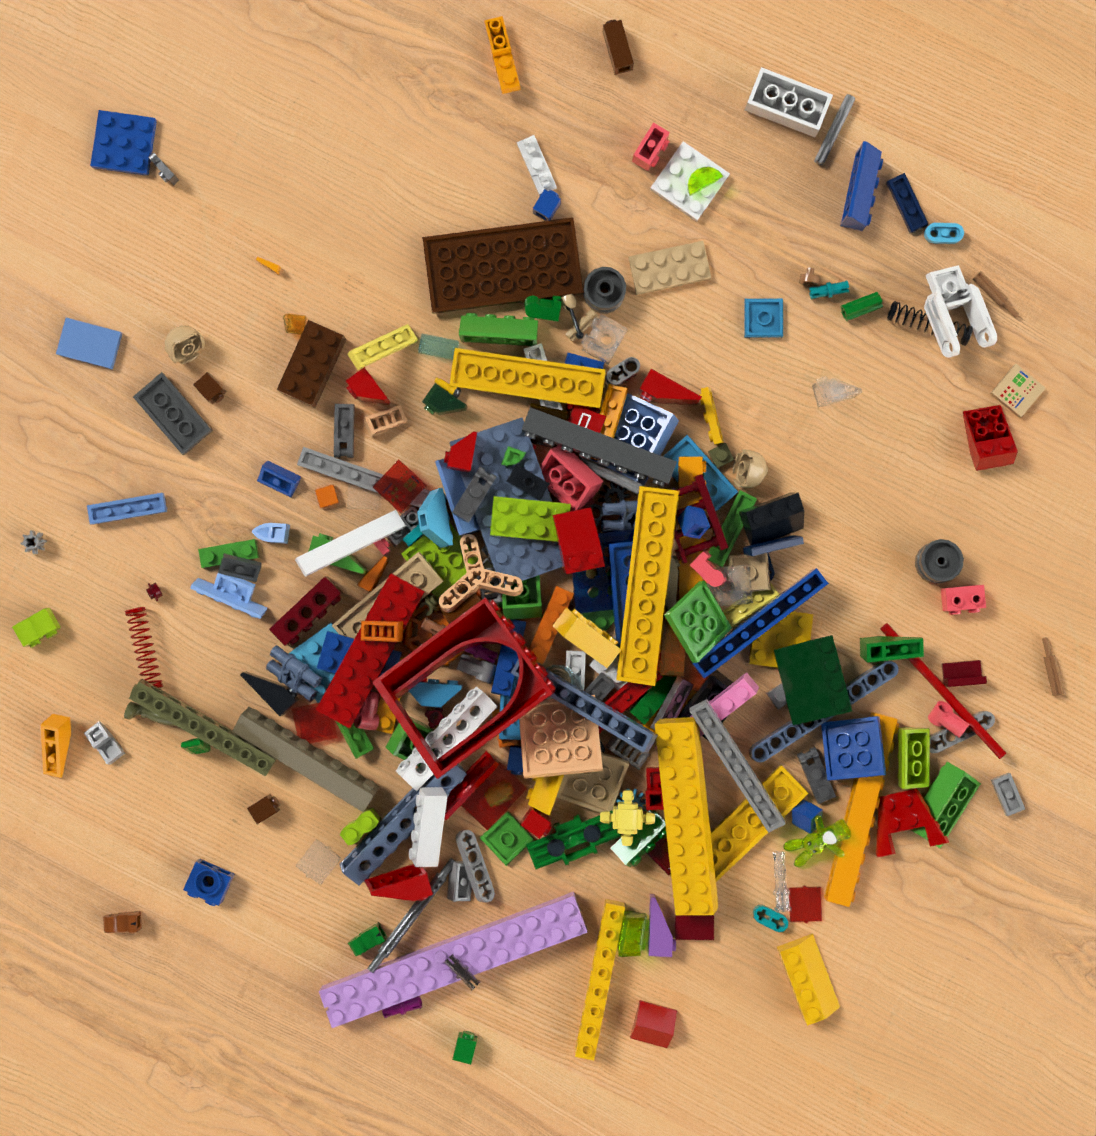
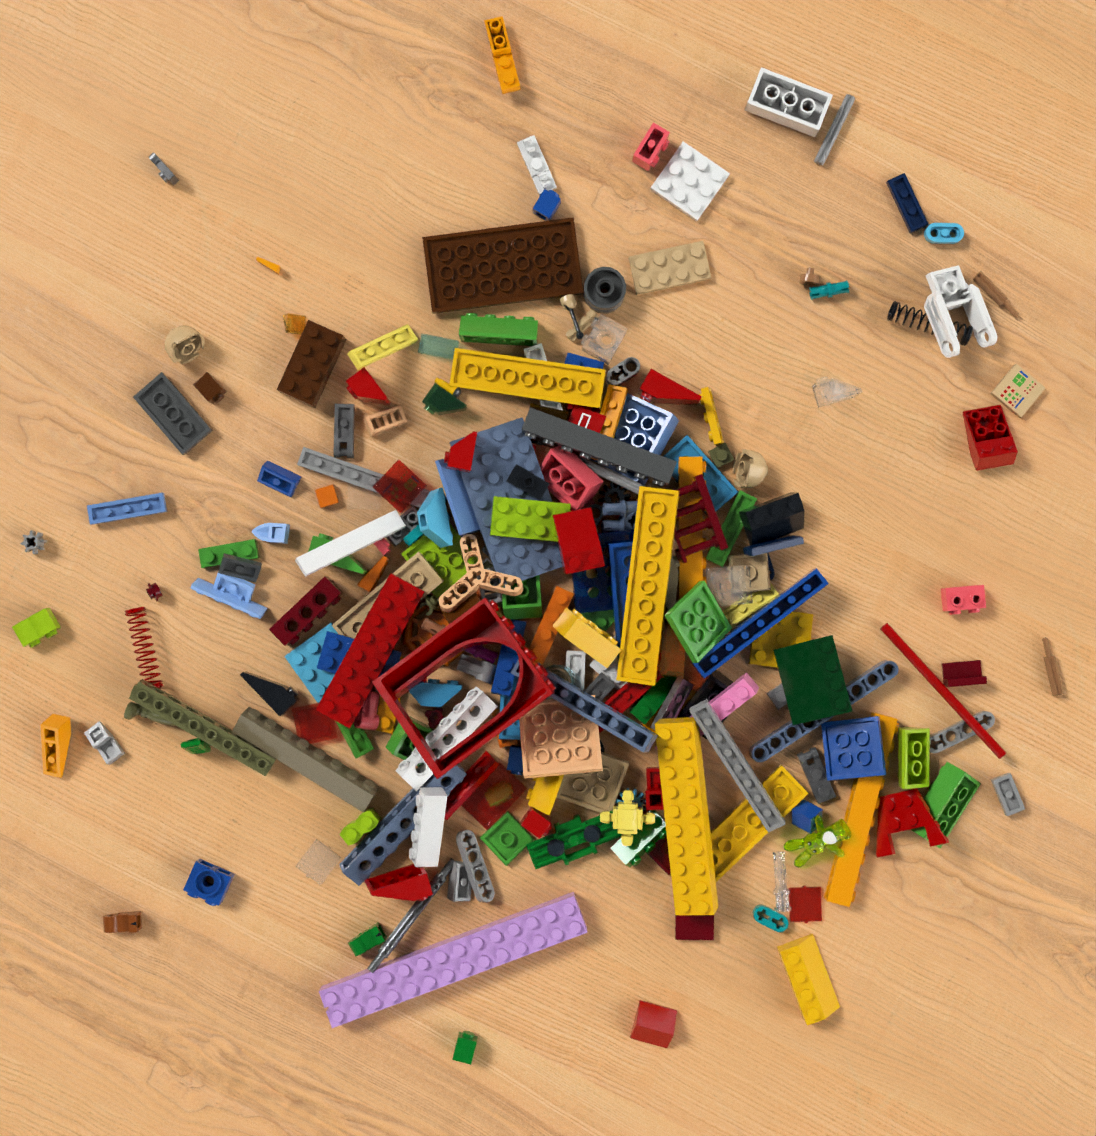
medium blue tile [56,318,123,370] -> none
blue plate [90,110,157,176] -> none
reddish brown brick [247,794,280,825] -> none
sand blue pin [266,645,322,702] -> none
orange slope [361,620,403,642] -> none
magenta pin [382,996,422,1018] -> none
clear smoke pin [444,953,480,991] -> none
flat silver plate [452,466,497,523] -> none
bright green tile [501,446,526,466] -> none
green leg [524,295,562,321] -> none
yellow brick [575,899,625,1061] -> none
reddish brown brick [602,19,634,75] -> none
light grey slope [606,735,650,770] -> none
clear neon green slope [617,910,650,957] -> none
medium lavender slope [648,894,676,957] -> none
blue panel [677,506,710,539] -> none
clear neon green tile [687,167,723,196] -> none
coral leg [690,551,726,587] -> none
dark azure tile [744,298,783,338] -> none
blue slope [840,141,883,231] -> none
green axle [840,292,883,321] -> none
green slope [860,636,924,663] -> none
dark grey wheel [915,539,964,584] -> none
coral piece [928,701,970,738] -> none

